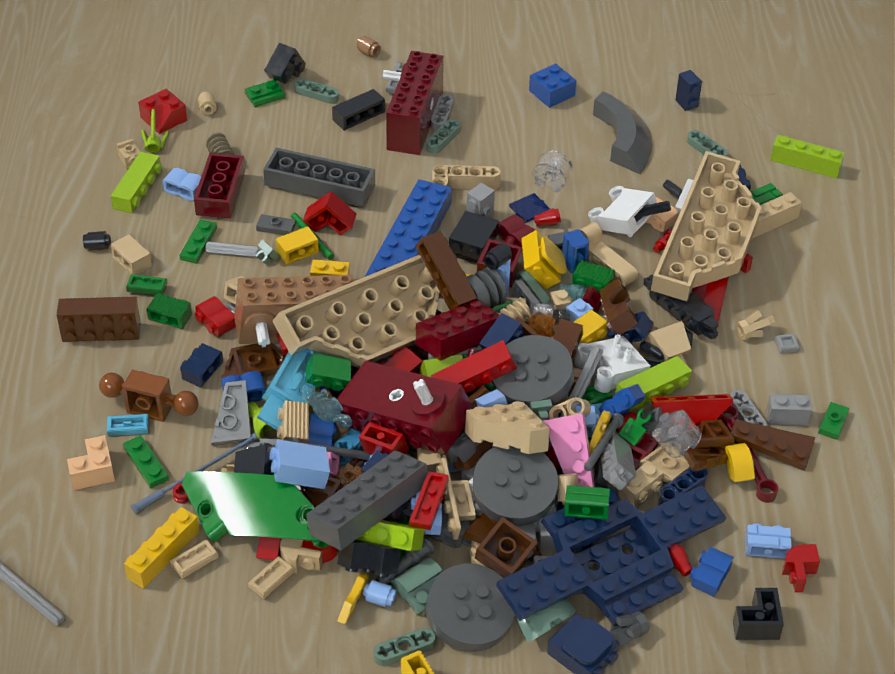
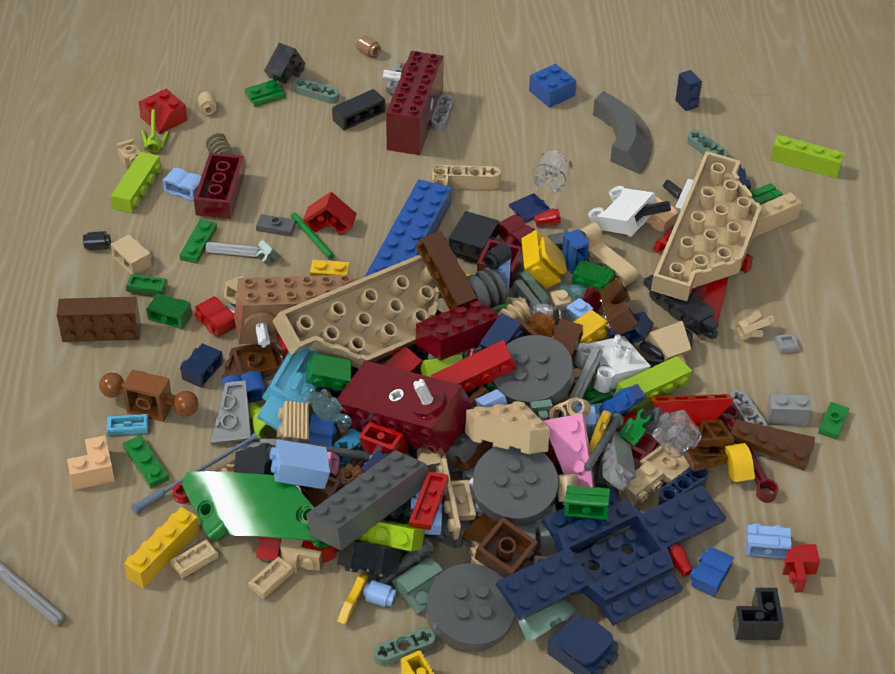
dark grey brick [263,148,375,207] -> none
yellow brick [275,226,319,265] -> none
sand green beam [426,119,461,153] -> none
light grey brick [467,183,495,218] -> none
dark grey rock [610,611,650,646] -> none

